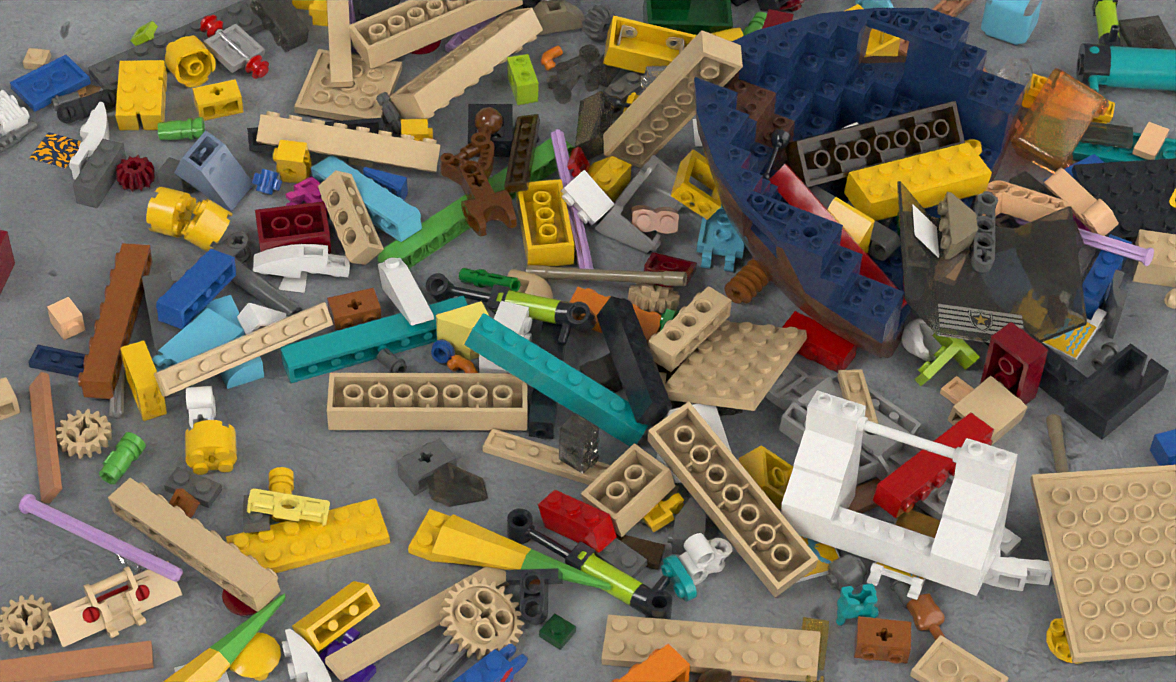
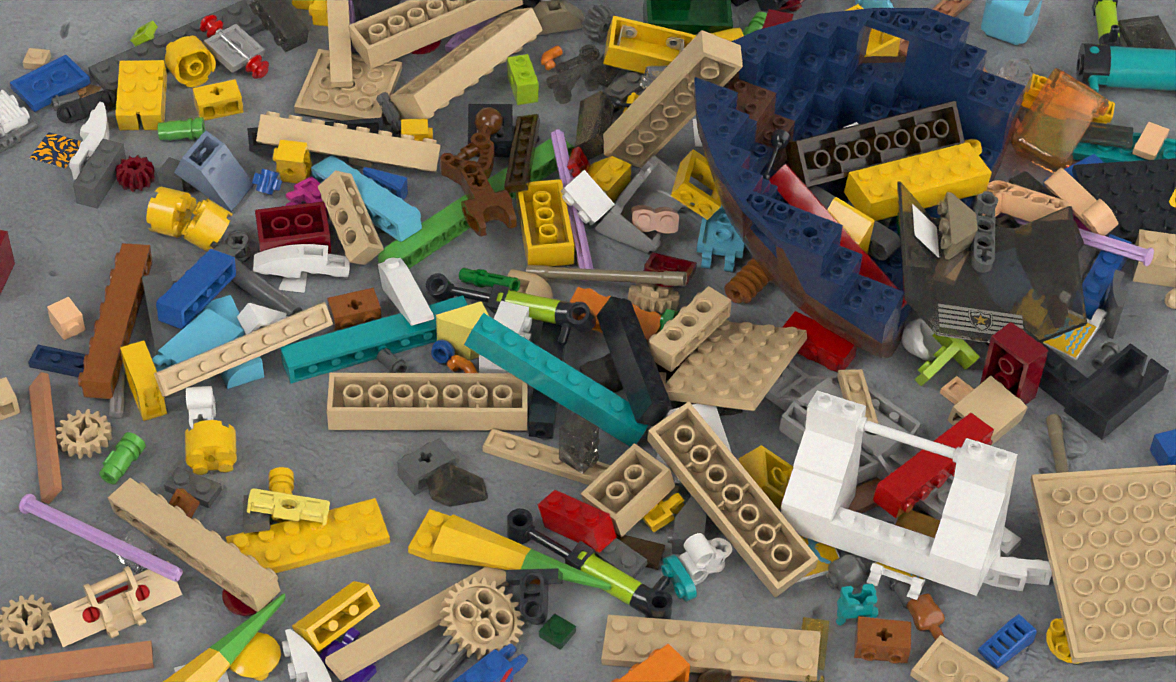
none -> blue slope [978,614,1037,669]

